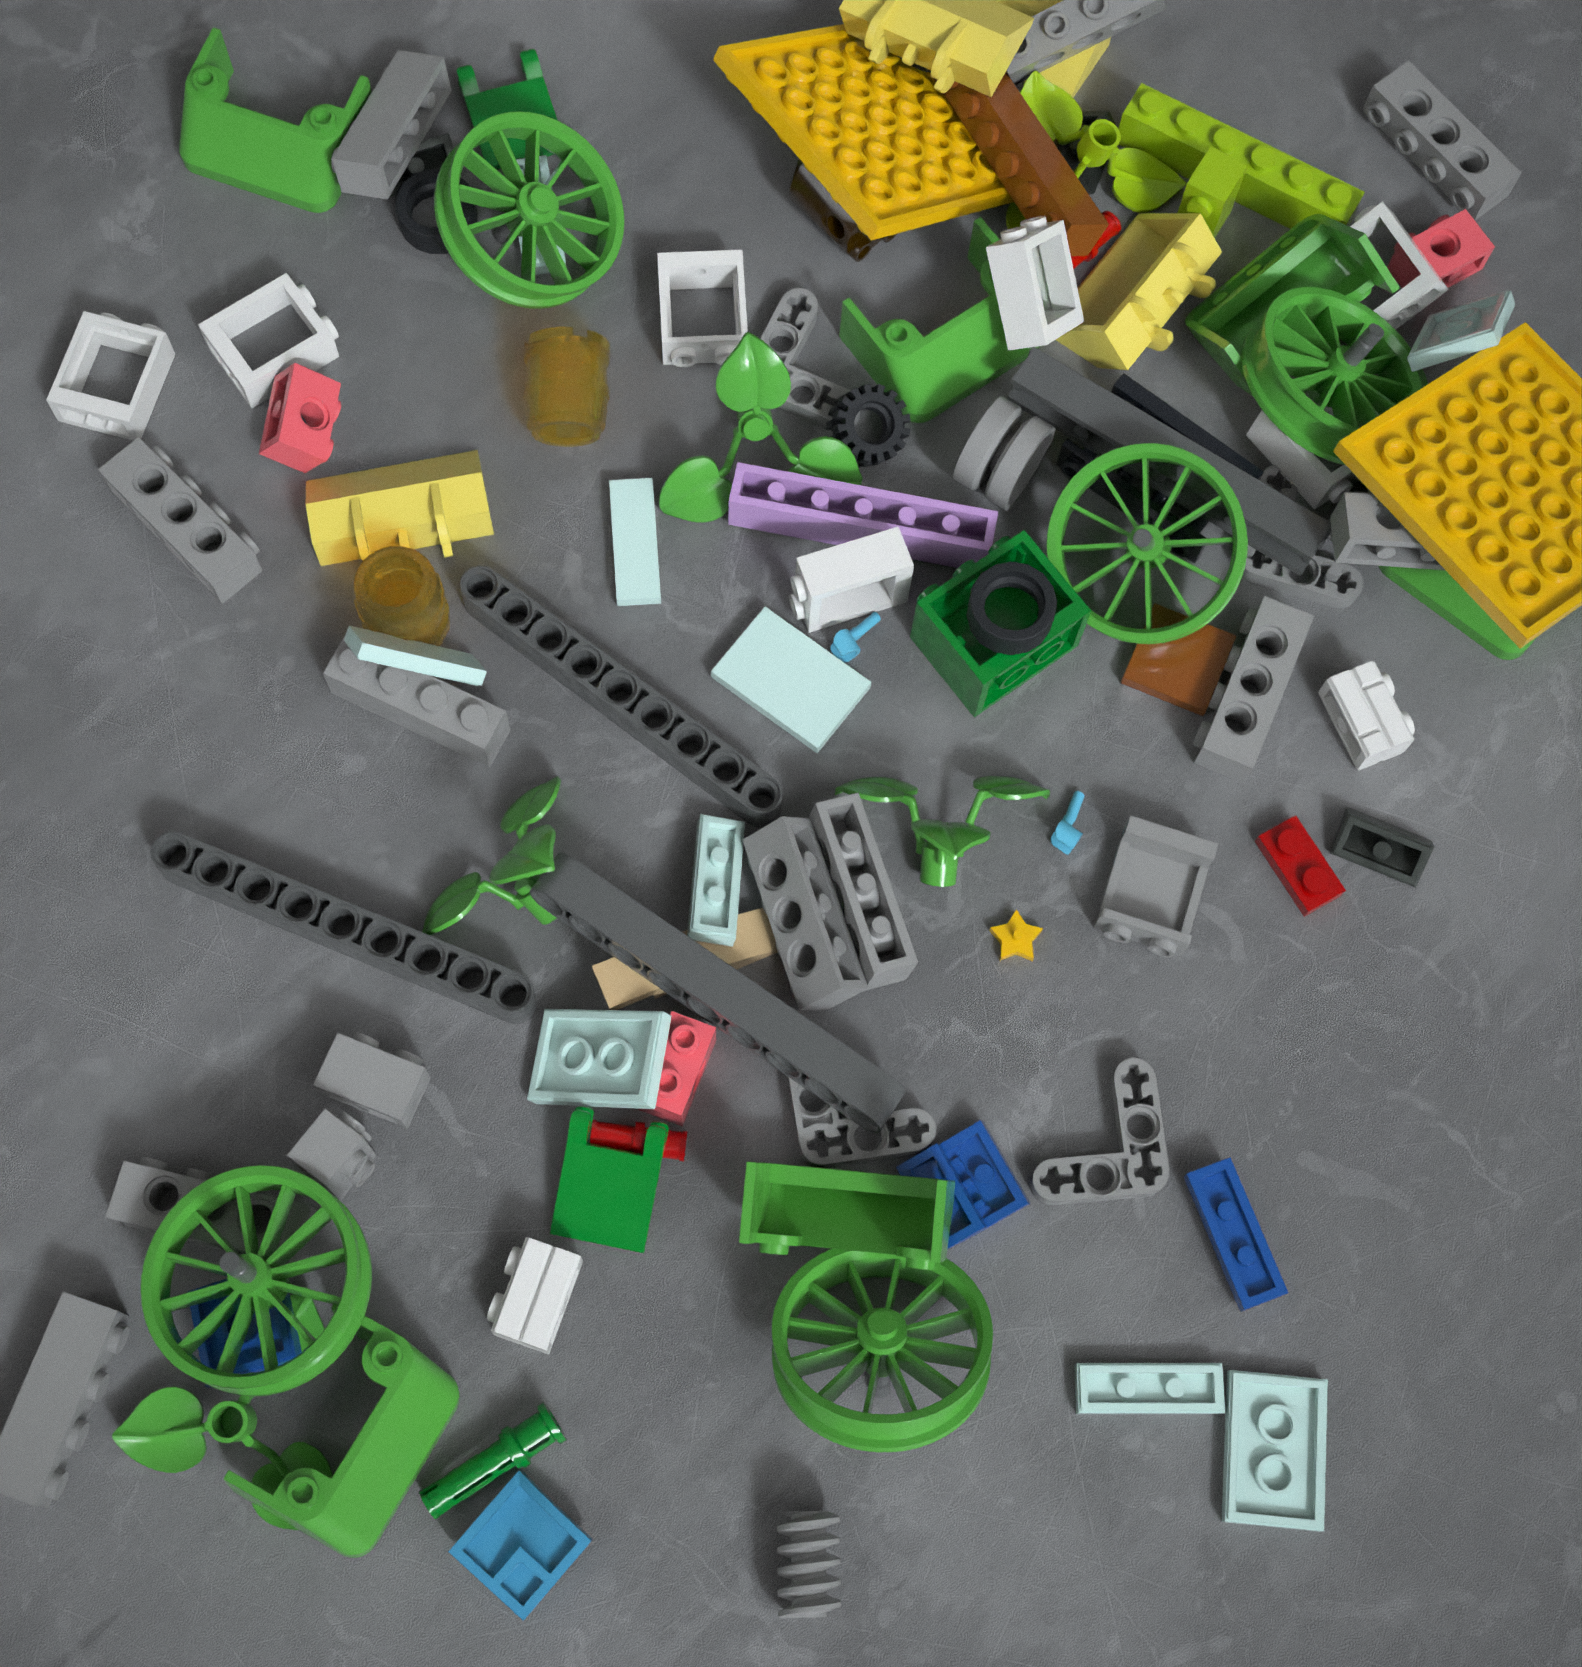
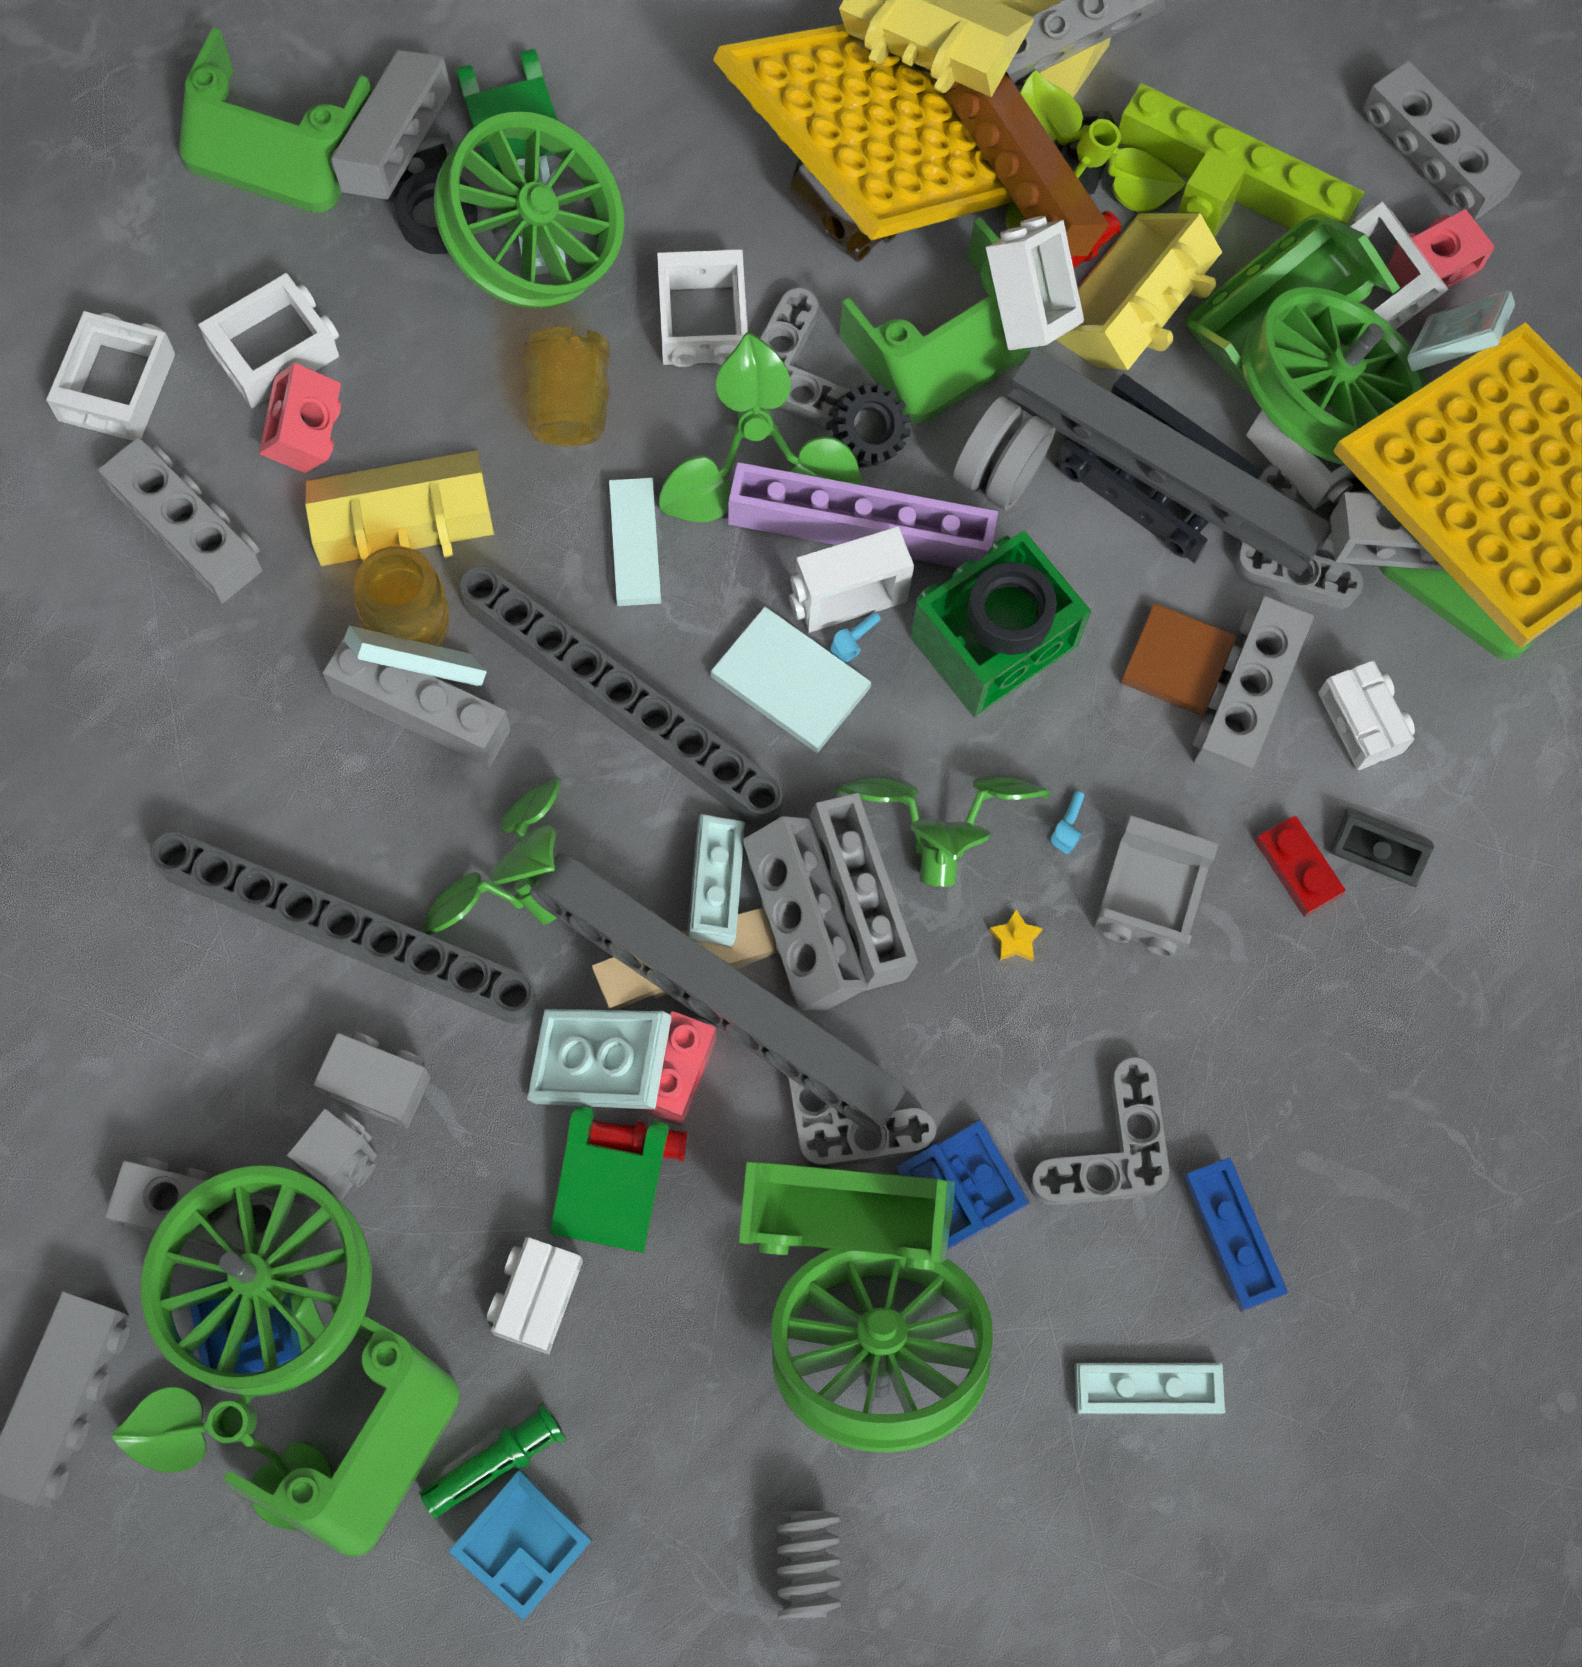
bright green wheel [1047,443,1248,644] -> none
light aqua tile [1222,1370,1328,1532] -> none

